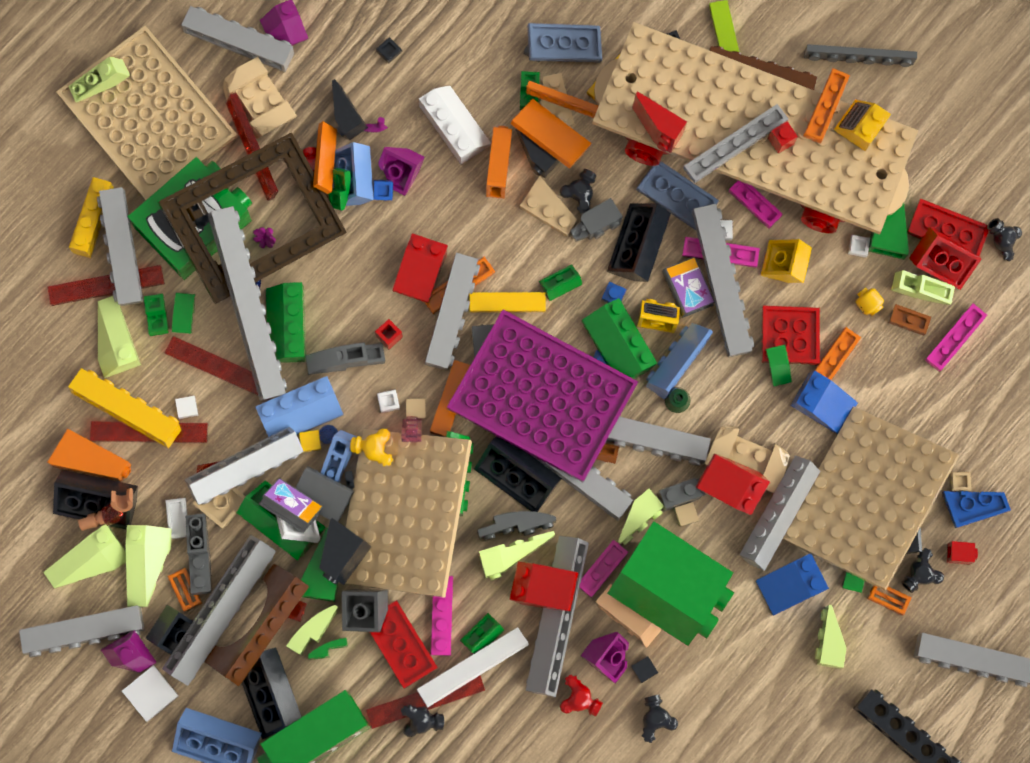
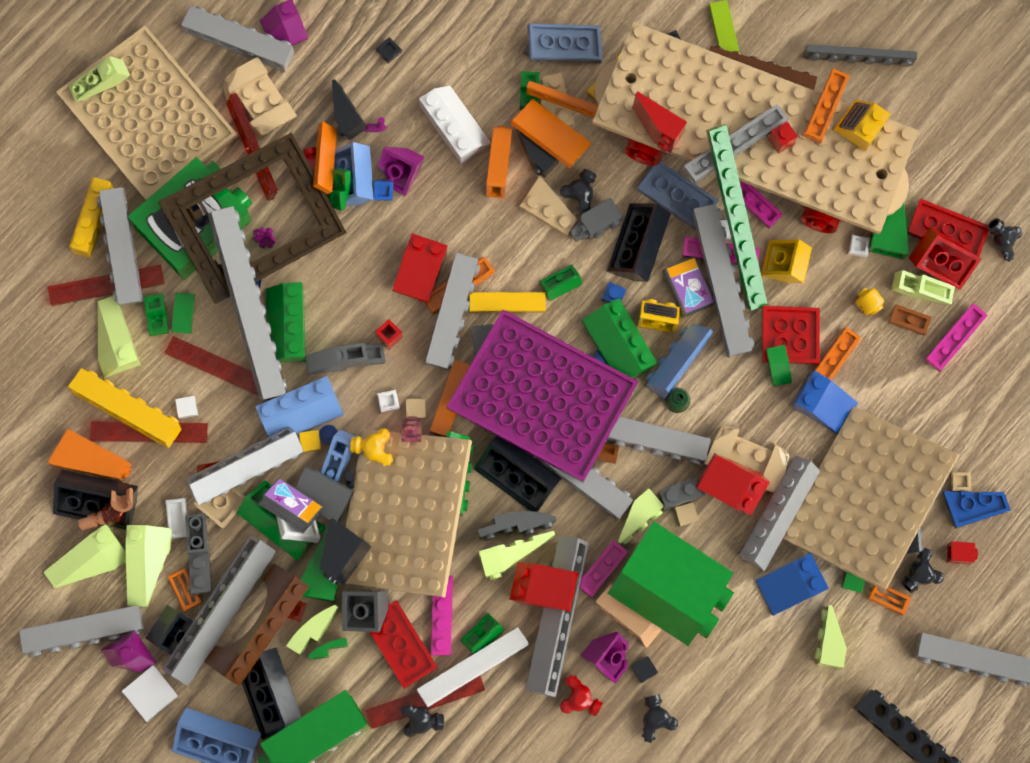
none -> plate [706,124,768,311]

